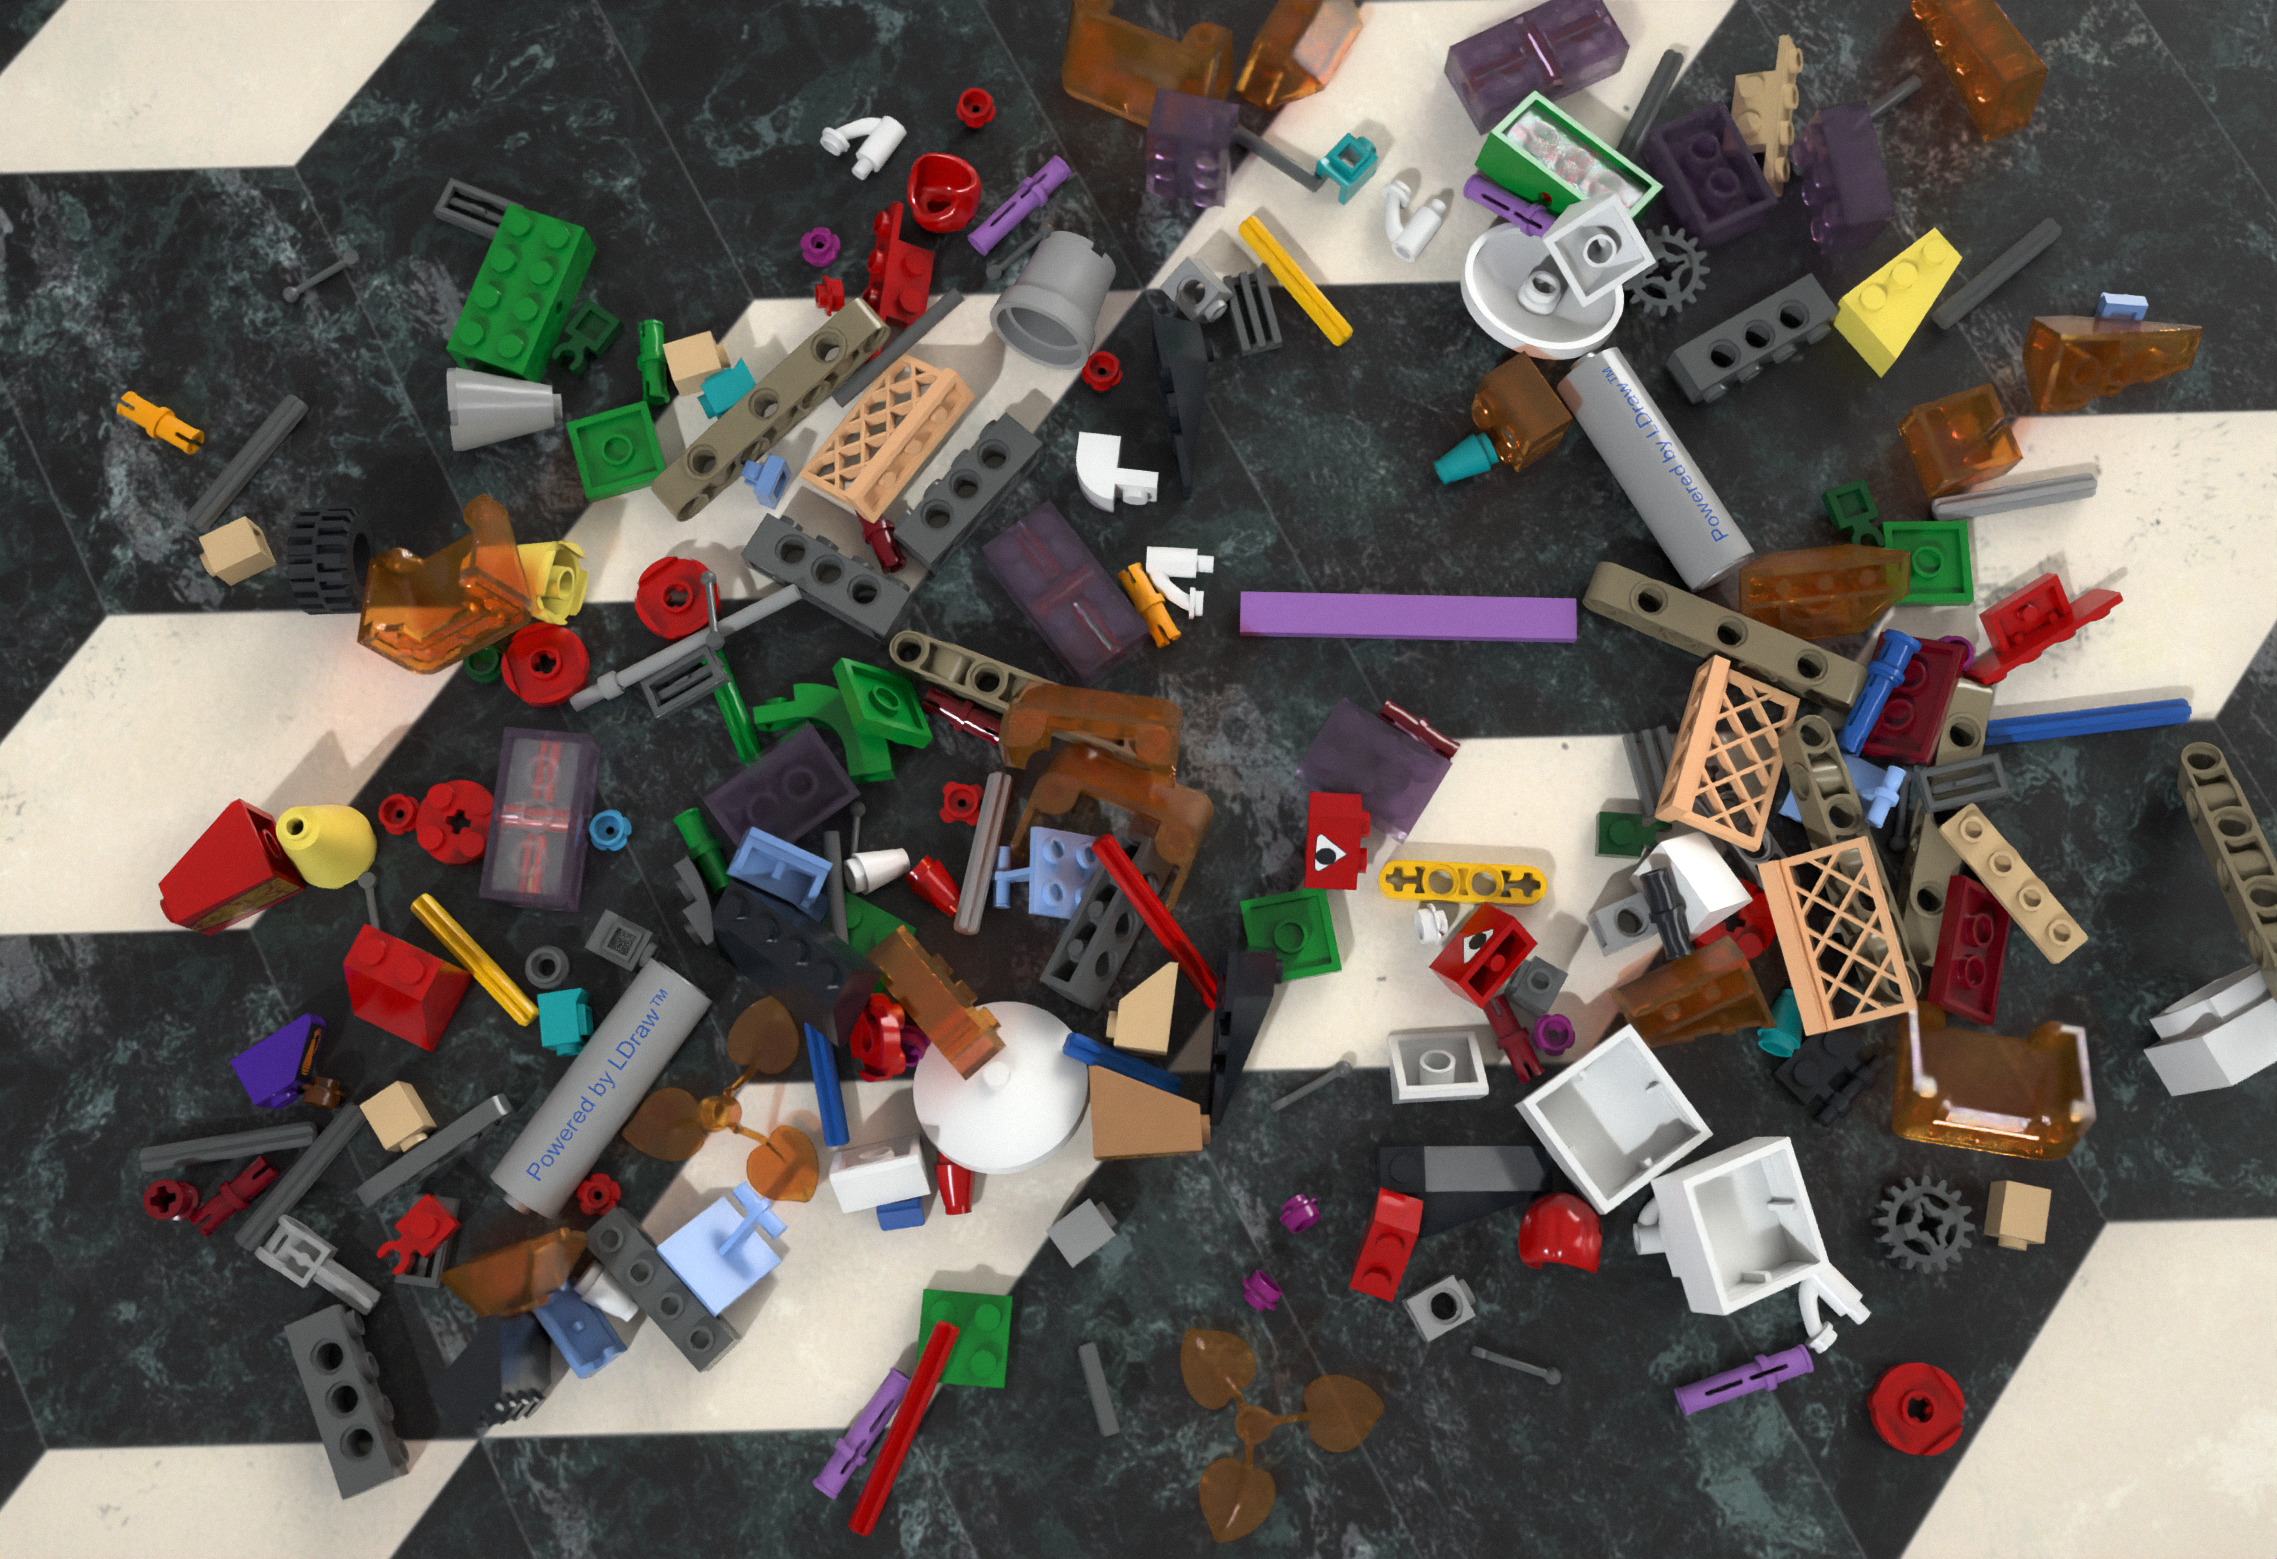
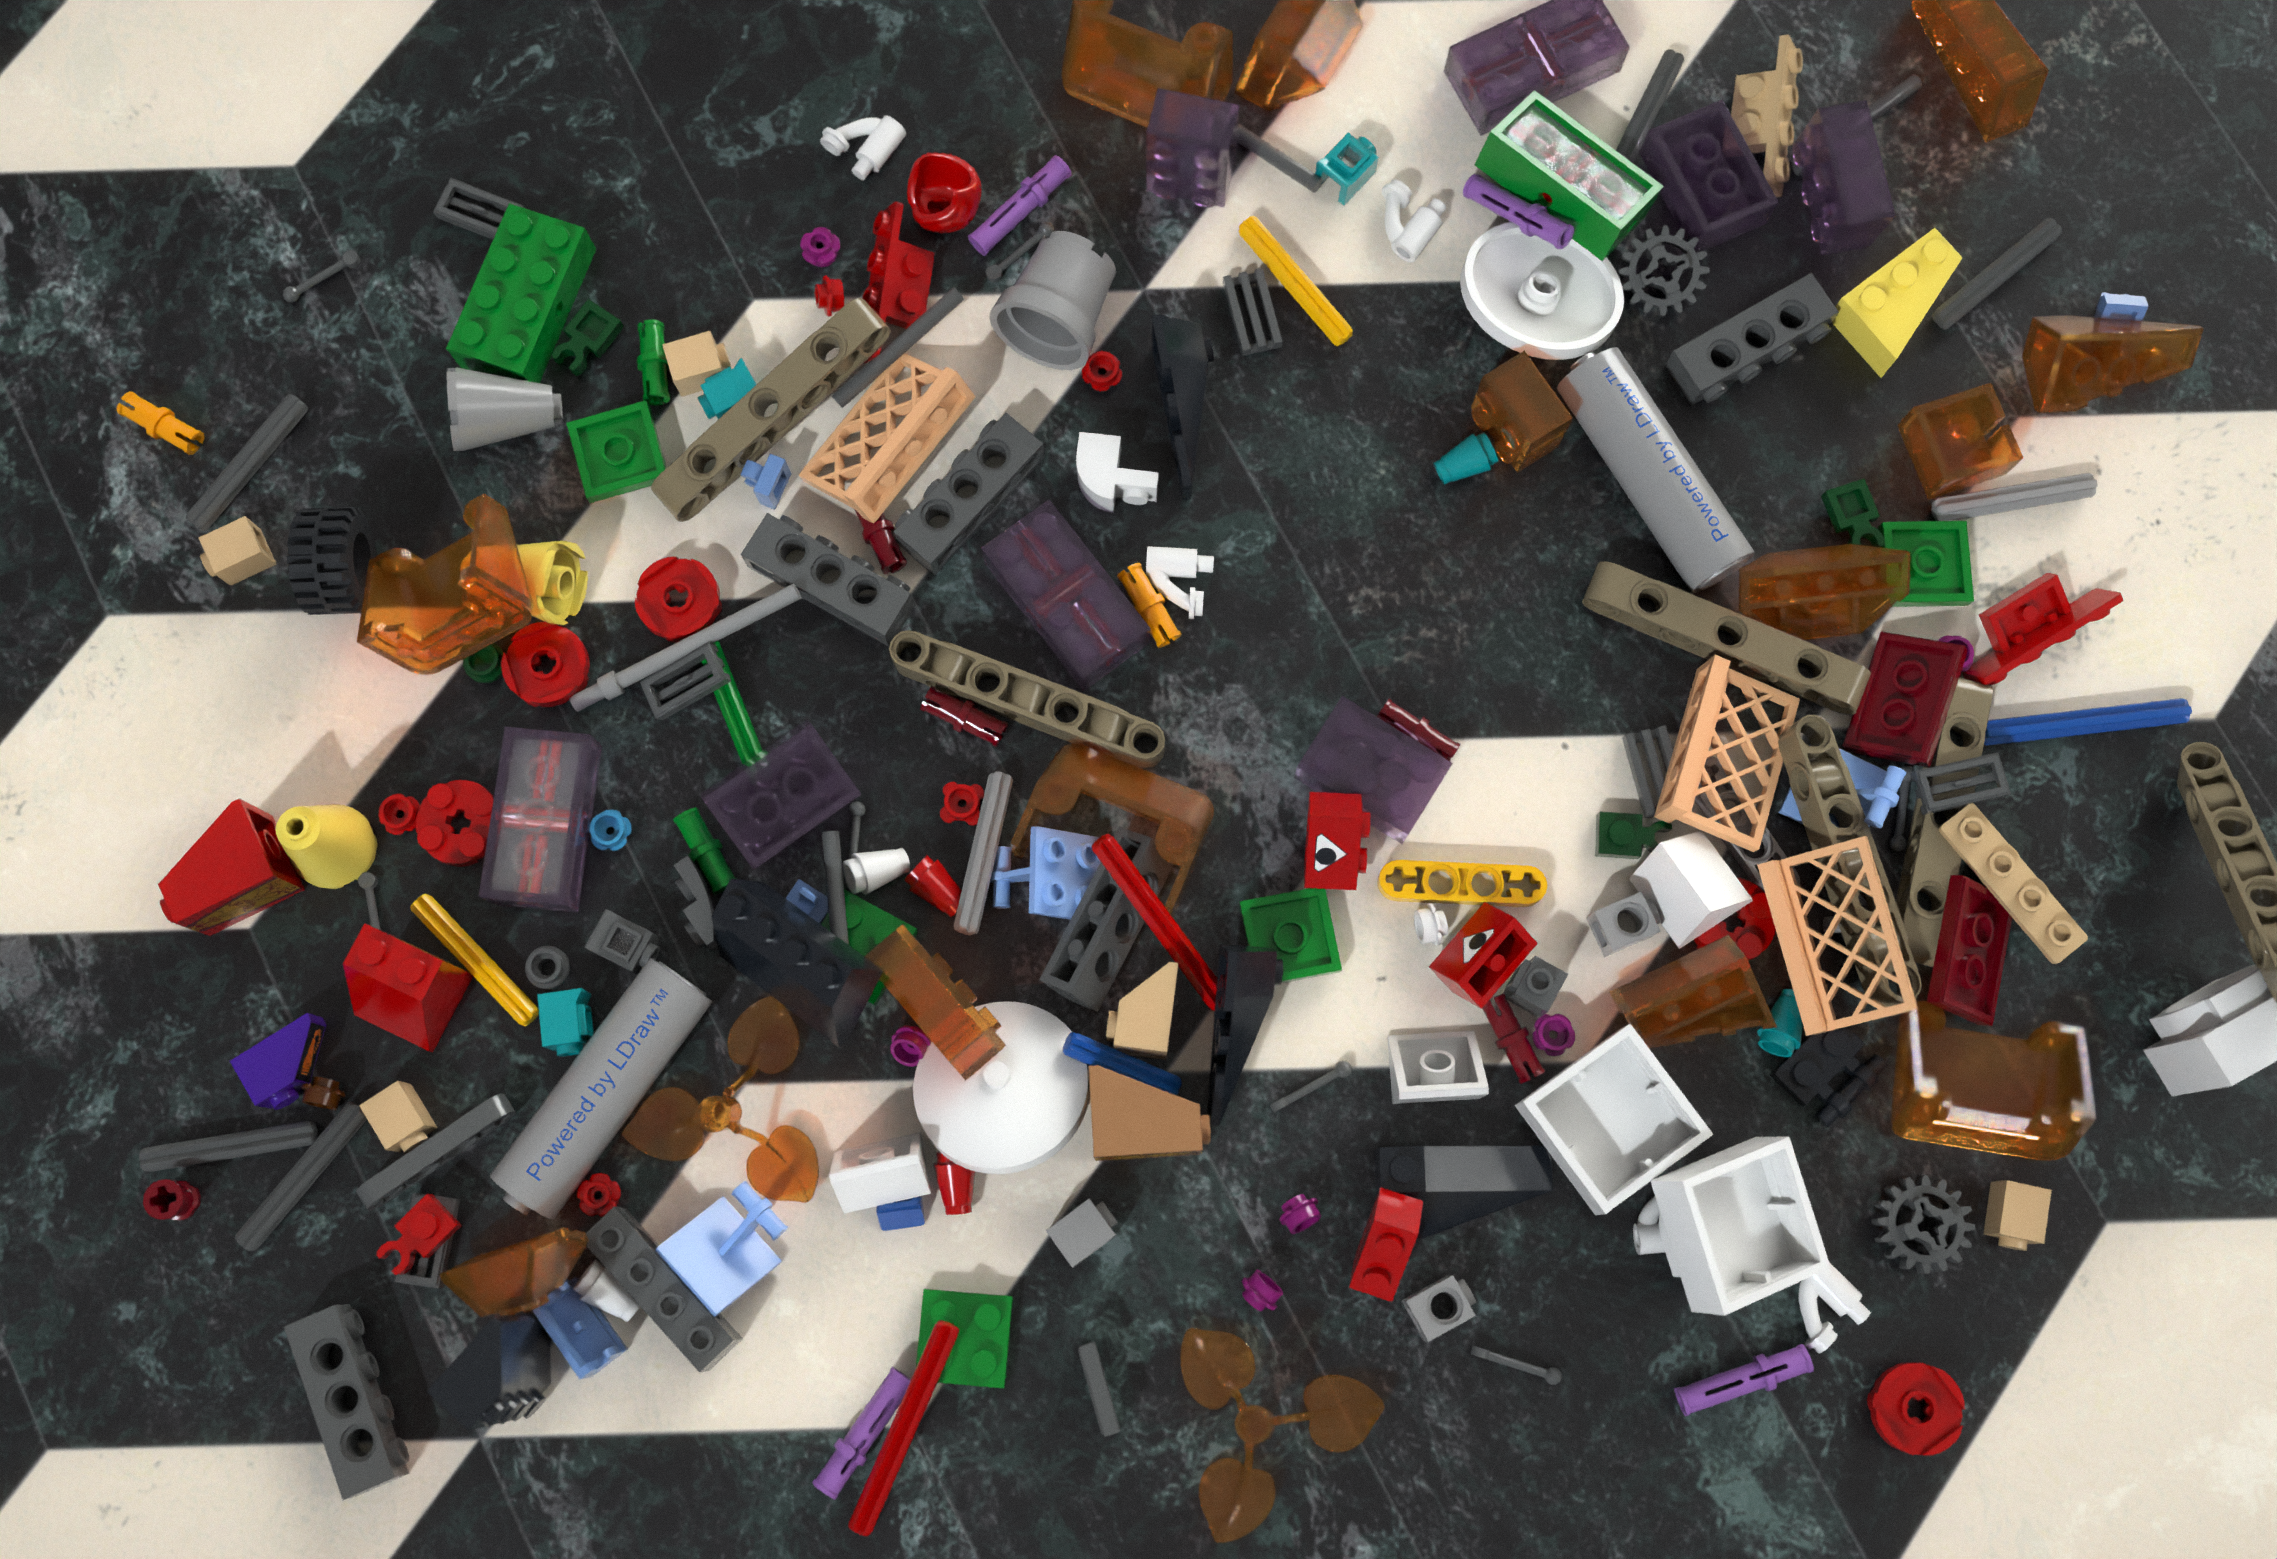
dark red pin [189,1155,280,1237] -> none
light grey connector [254,1214,382,1315] -> none
dark grey hinge [700,571,725,650] -> none
medium blue hinge [726,826,833,909] -> none
green arch [753,683,896,785] -> none
blue axle [804,1022,850,1147] -> none
green plate [832,657,933,749] -> none
red plate [849,993,906,1083] -> none
red plate [956,88,996,128] -> none
clear orange windscreen [998,682,1184,789] -> none
light grey brick [1160,256,1233,324] -> none
medium lavender tile [1240,591,1577,643] -> none
red piece [1518,1192,1603,1274] -> none
white slope [1542,191,1656,308] -> none
black pin [1639,867,1694,960] -> none
blue pin [1836,629,1922,757] -> none

